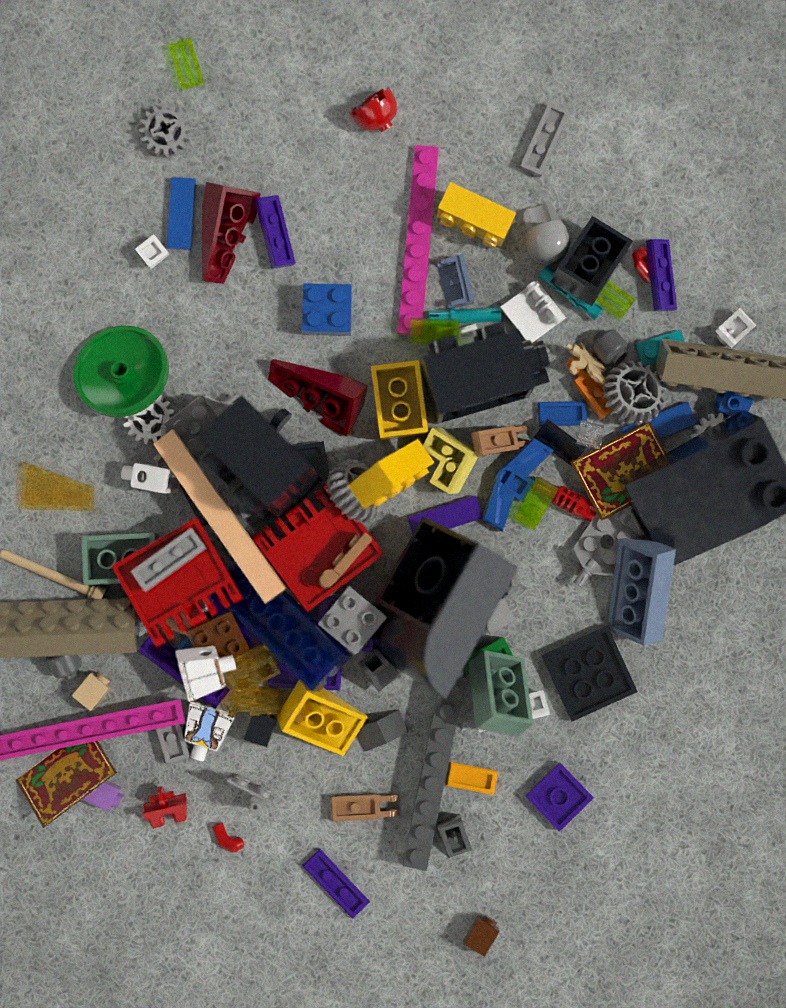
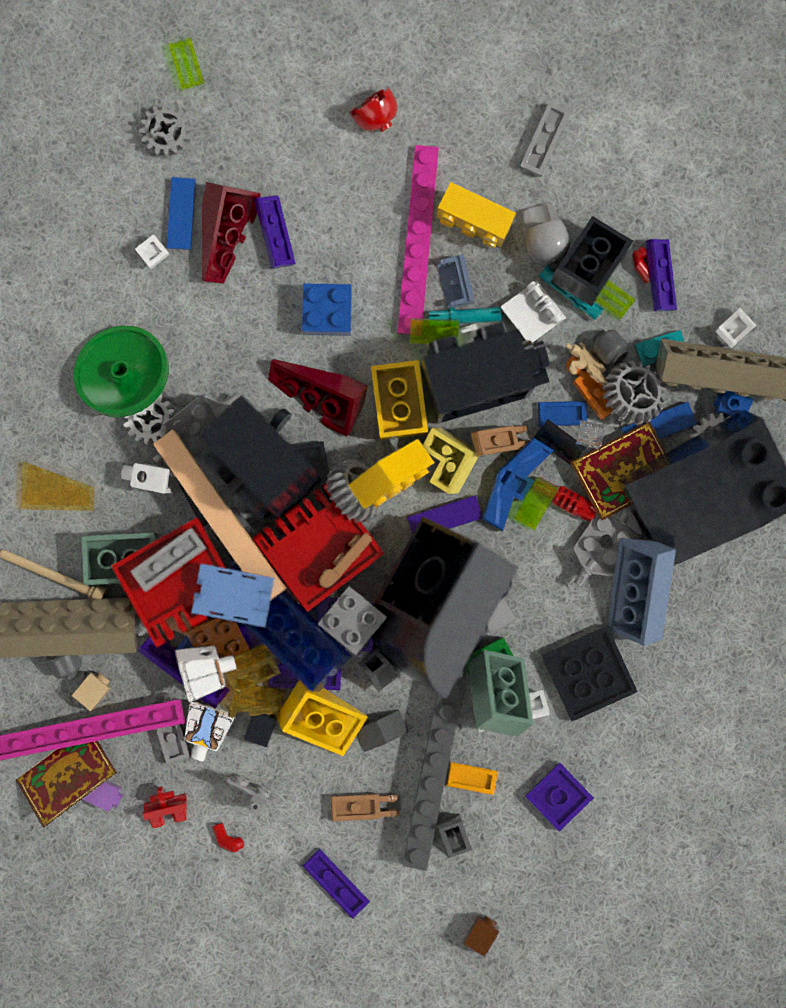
none -> medium blue piece [192,564,275,627]

